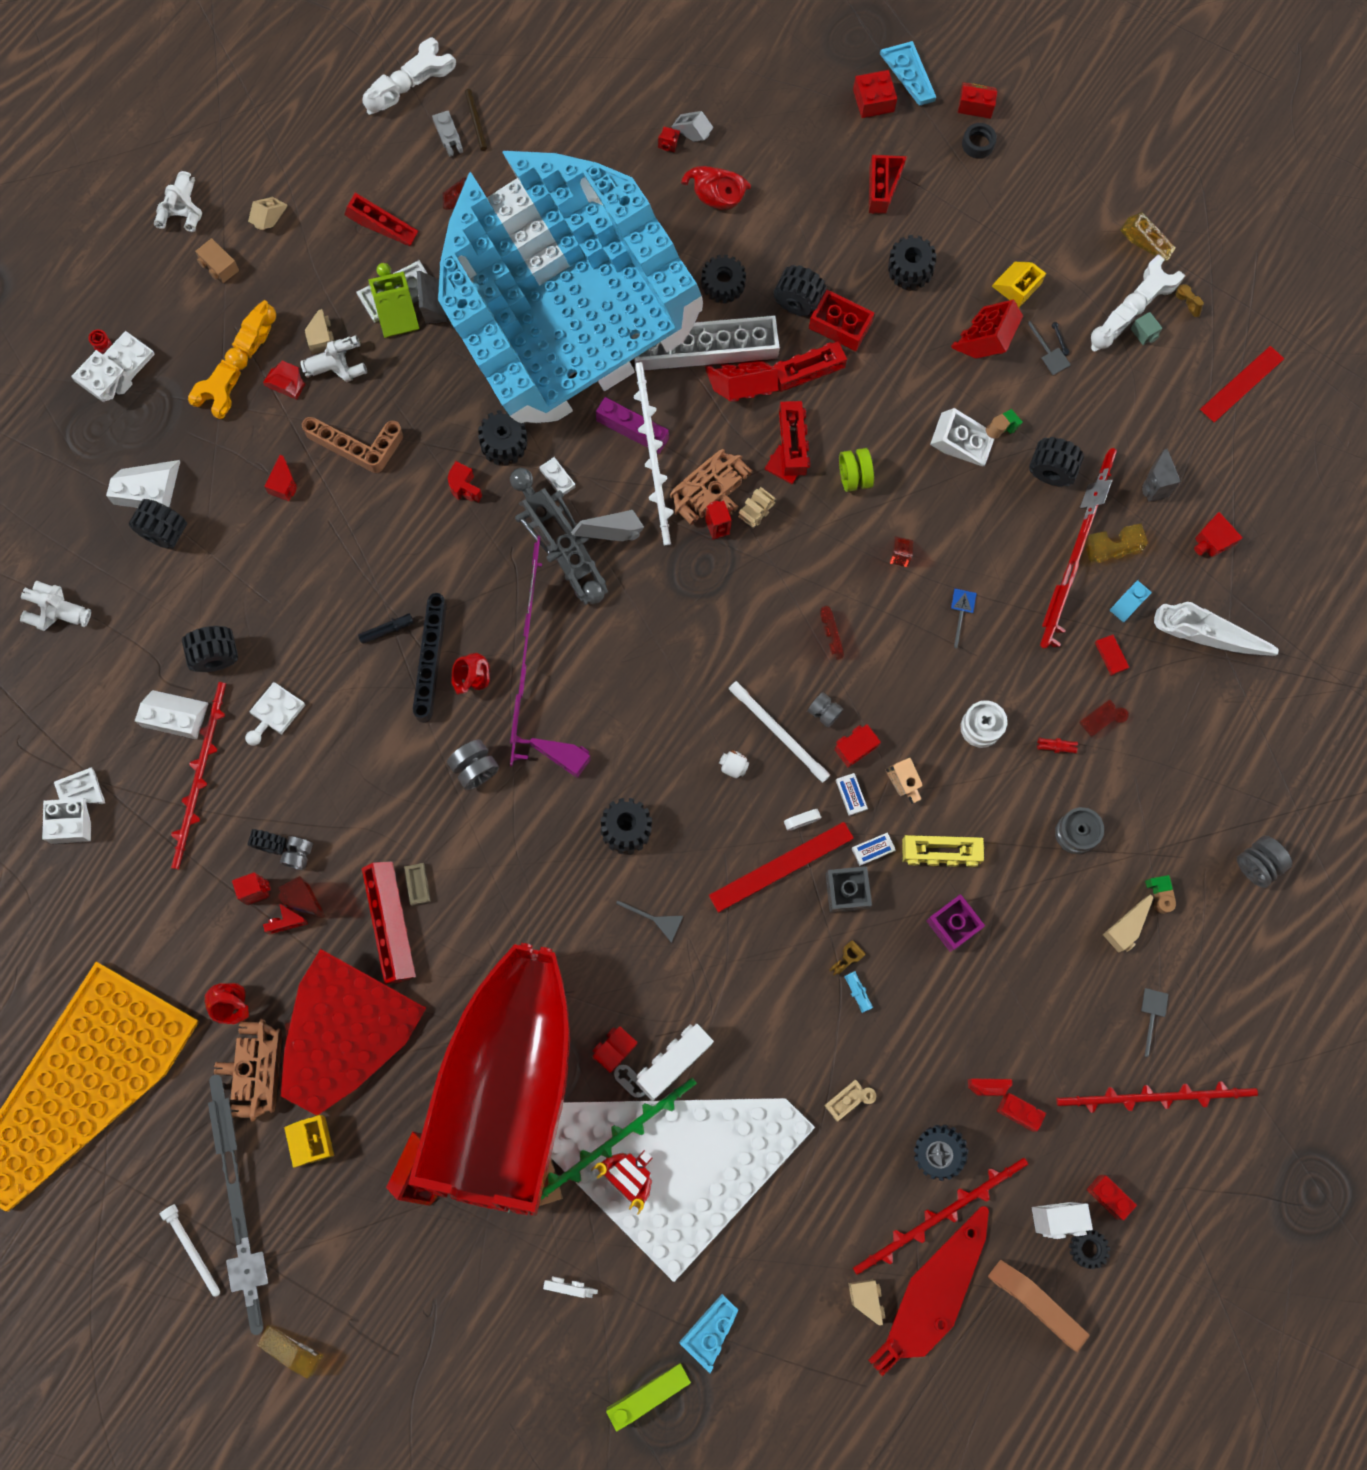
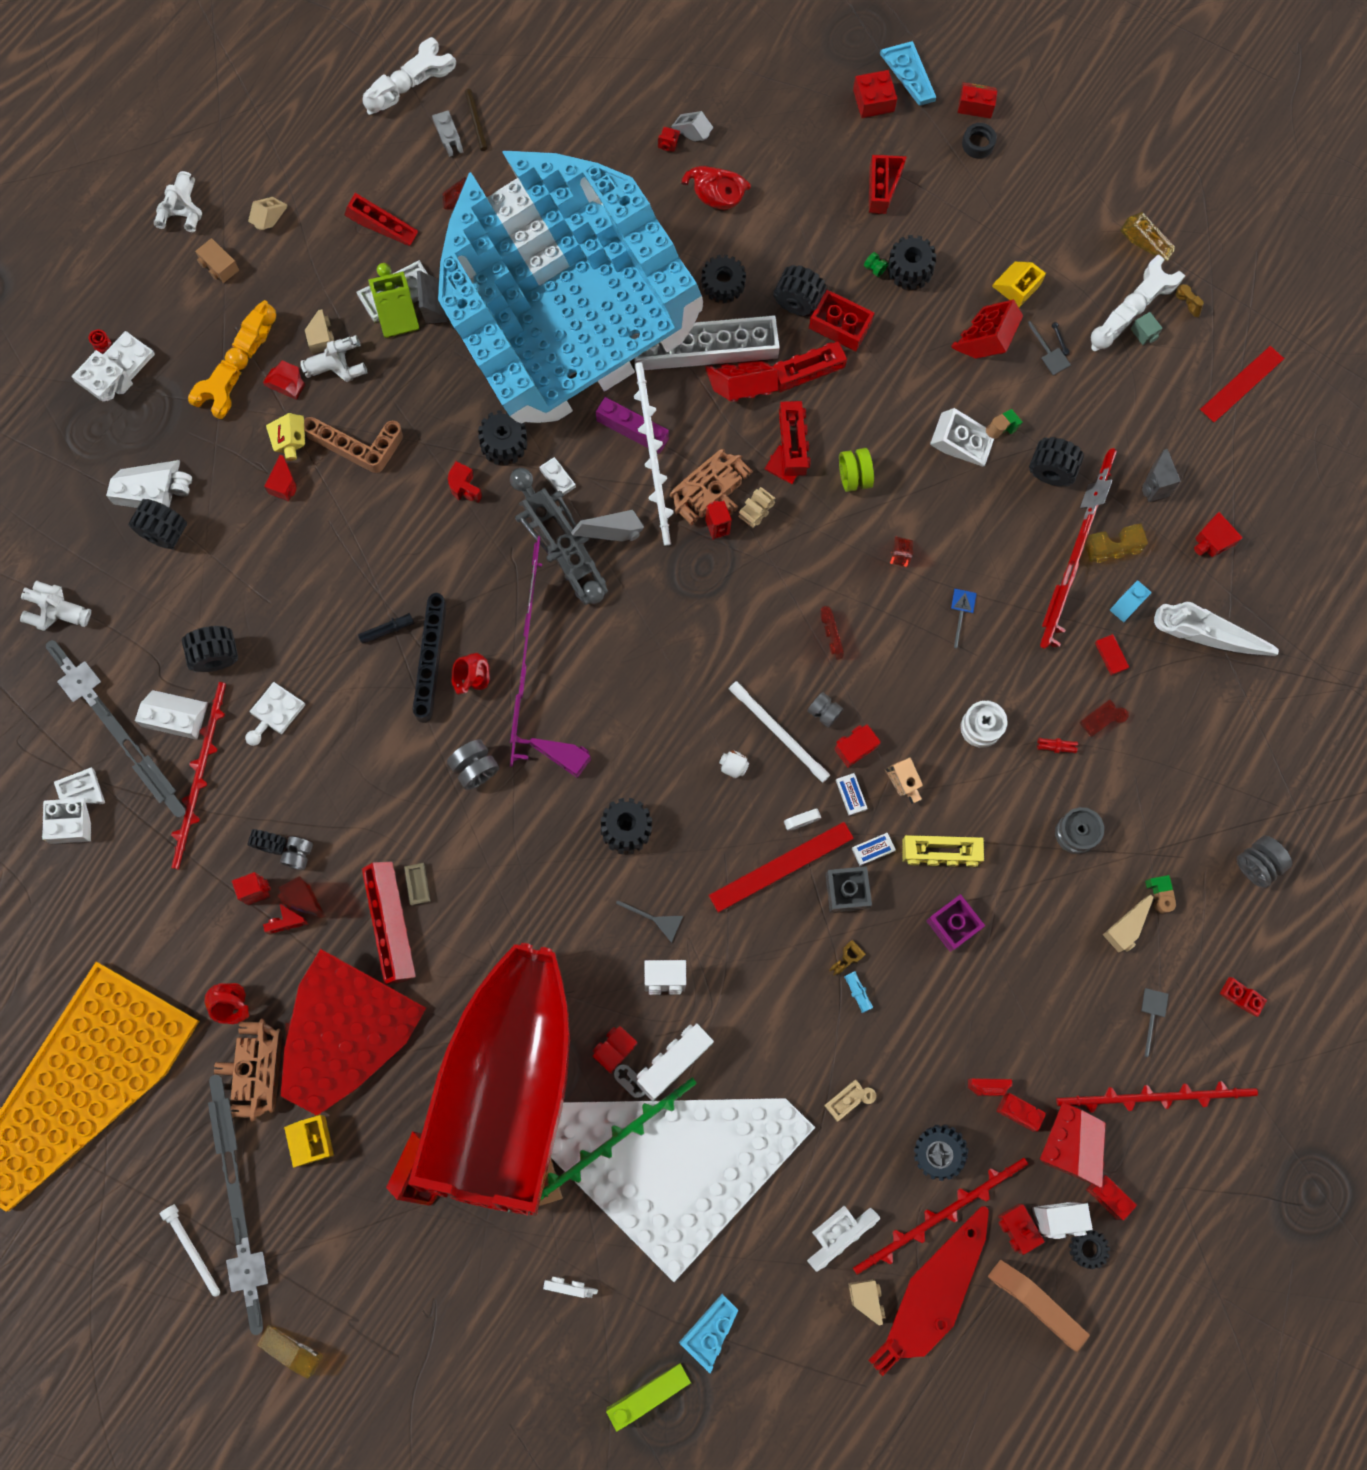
torso [591,1150,653,1215] -> none
none -> dark grey piece [46,640,186,818]
none -> white wheel [169,472,192,496]
none -> light yellow torso [266,413,305,461]
none -> white brick [645,960,686,995]
none -> white bracket [807,1206,880,1272]
none -> green wheel [864,252,889,277]
none -> red brick [998,1204,1044,1255]
none -> red wedge [1040,1102,1106,1189]
none -> red slope [1220,977,1267,1017]

